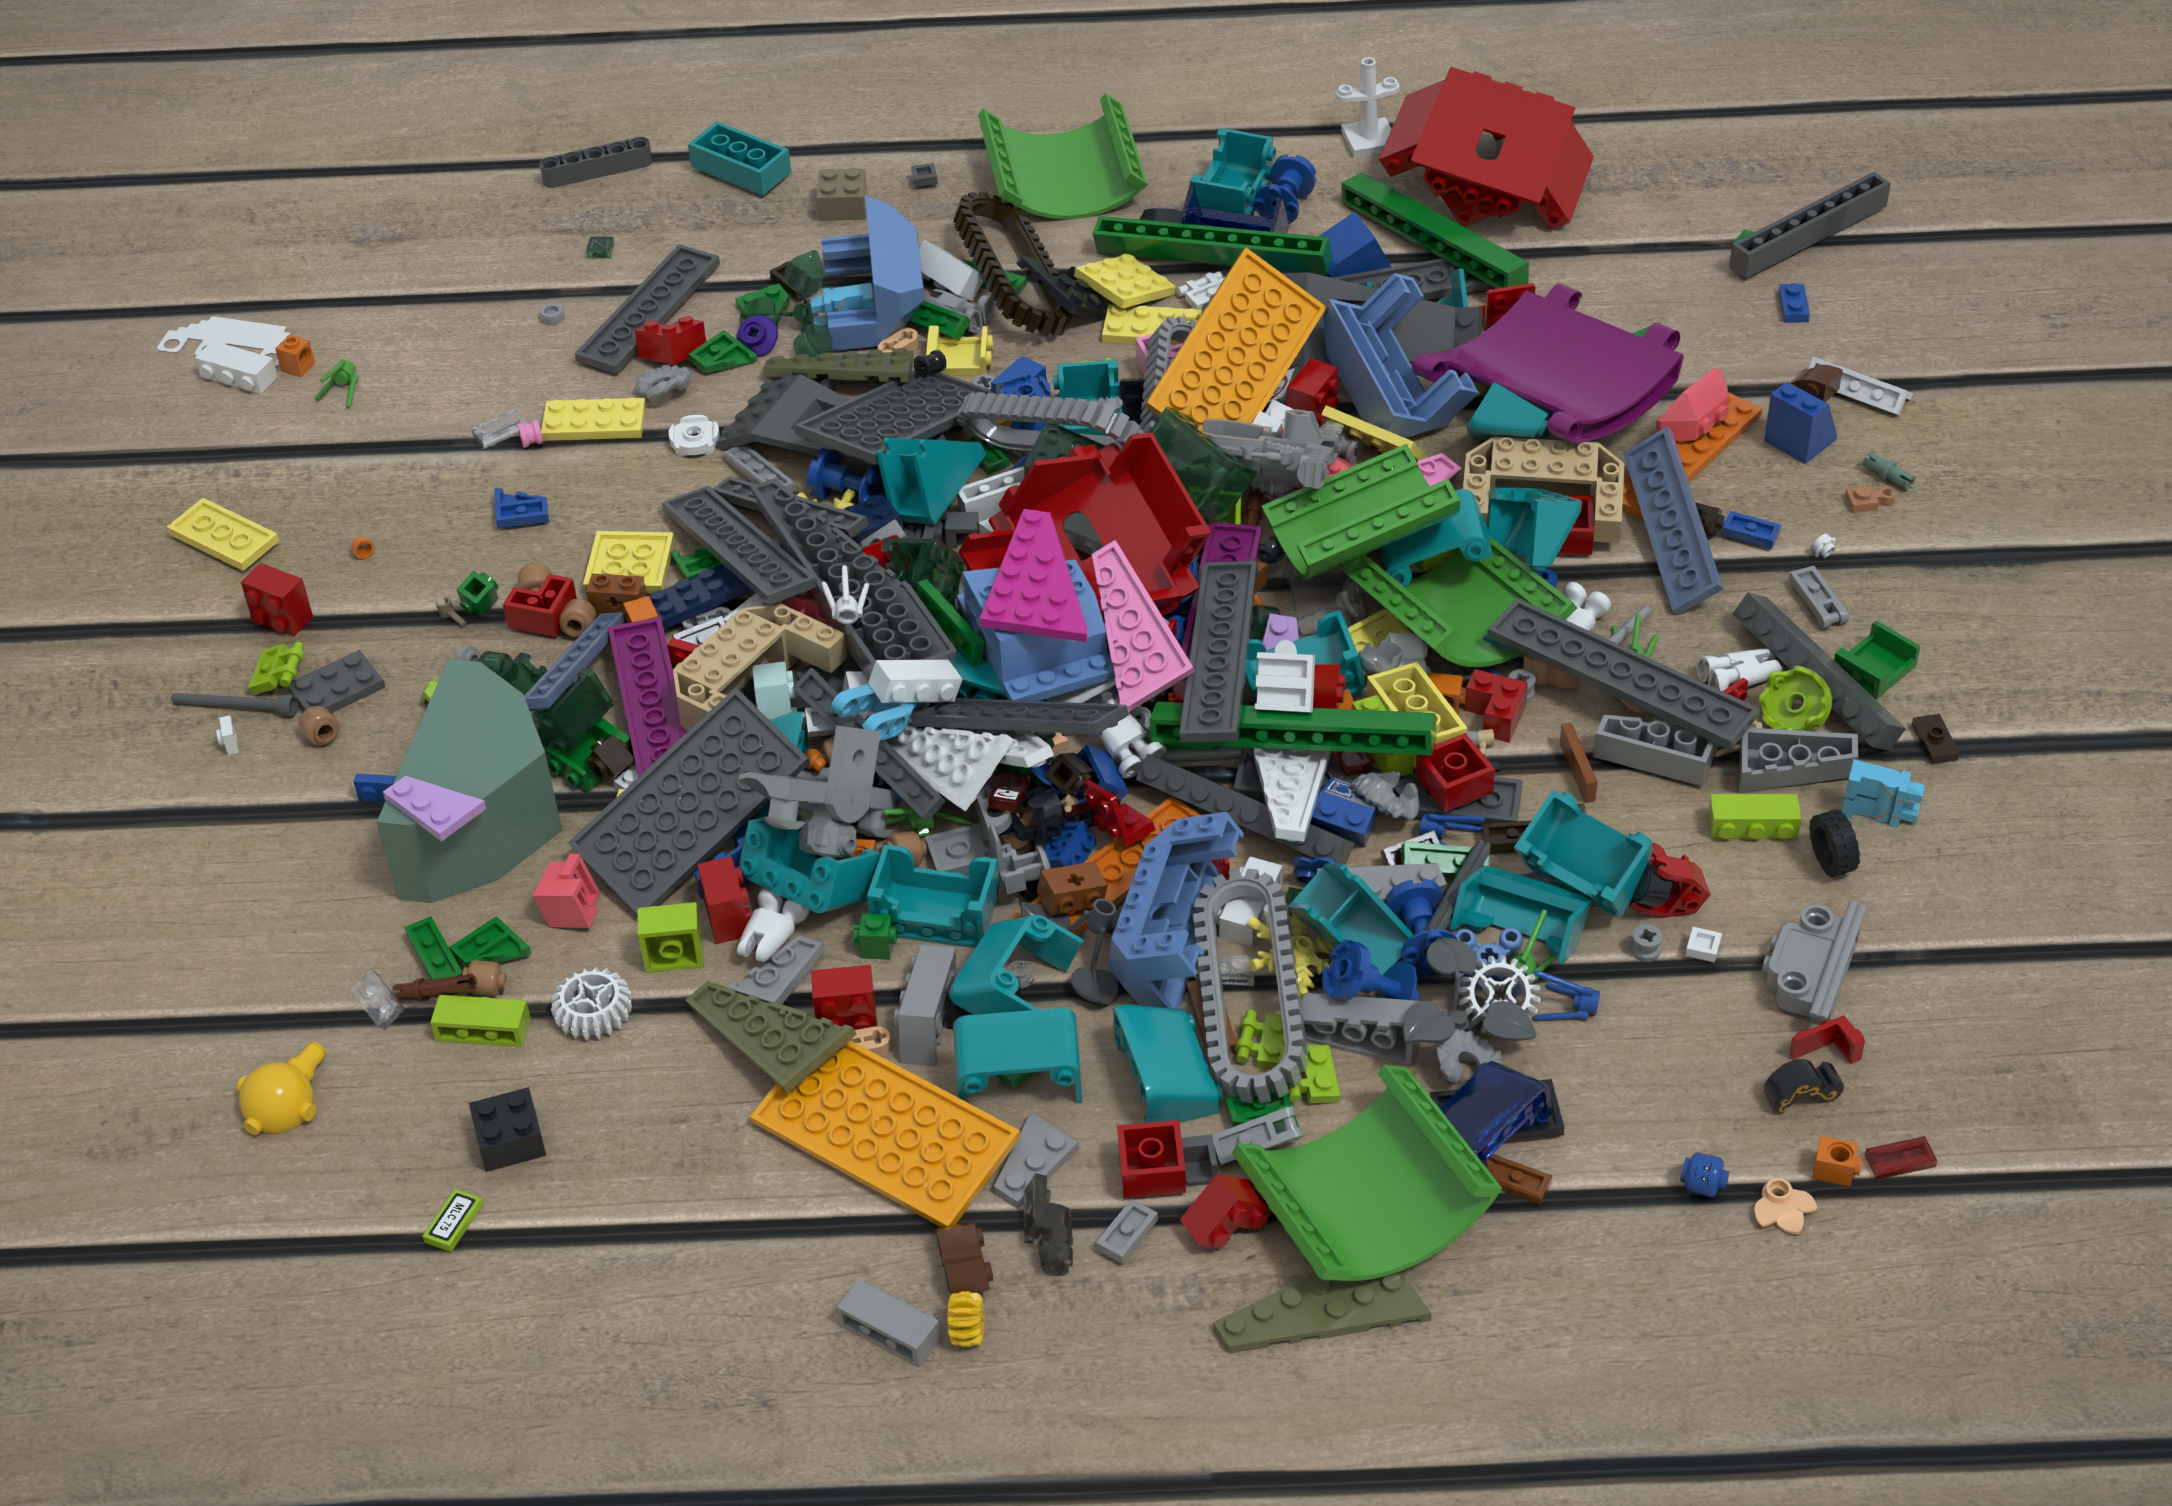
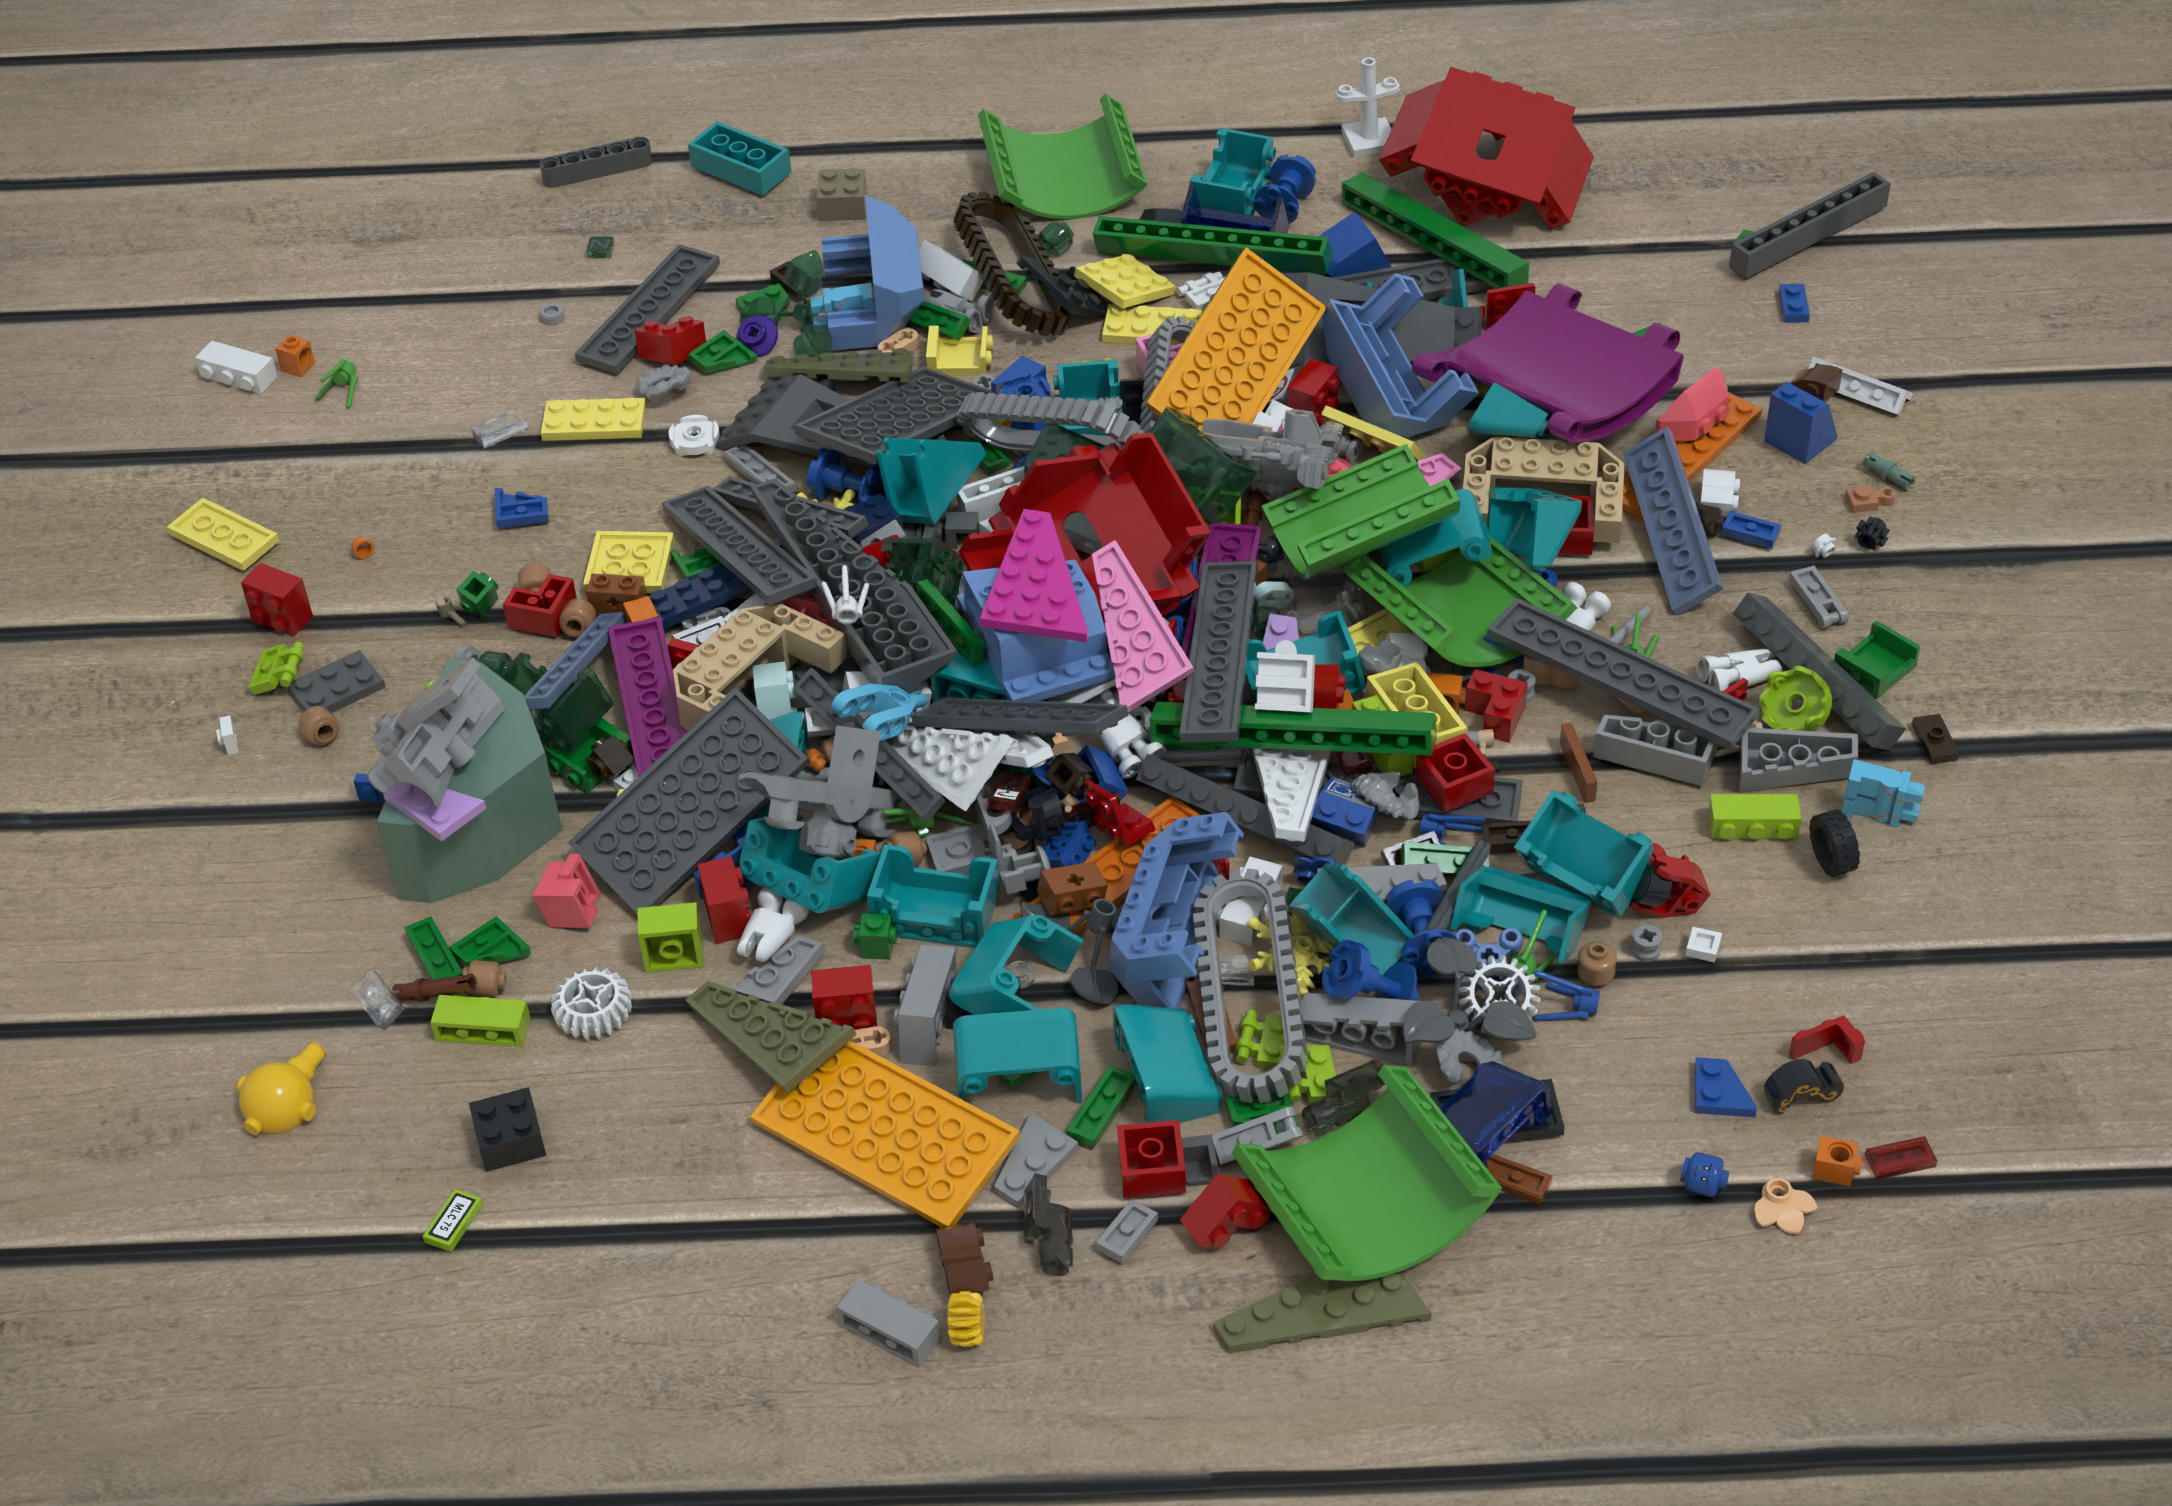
white piece [157,316,290,366] -> none
dark grey piece [171,693,298,716] -> none
bright pink wheel [517,419,543,448] -> none
white brick [868,660,963,703] -> none
dark grey plate [911,163,938,187] -> none
black bush [914,350,947,378] -> none
light grey brick [1762,902,1867,1025] -> none
none -> light grey piece [367,657,505,807]
none -> clear green head [1038,221,1074,257]
none -> green plate [1066,1064,1137,1148]
none -> light aqua beam [1254,582,1295,609]
none -> clear smoke plate [1302,1059,1385,1137]
none -> medium nougat head [1577,942,1617,986]
none -> blue wing [1695,1057,1757,1118]
none -> white brick [1701,469,1740,518]
none -> black gear [1854,516,1890,550]

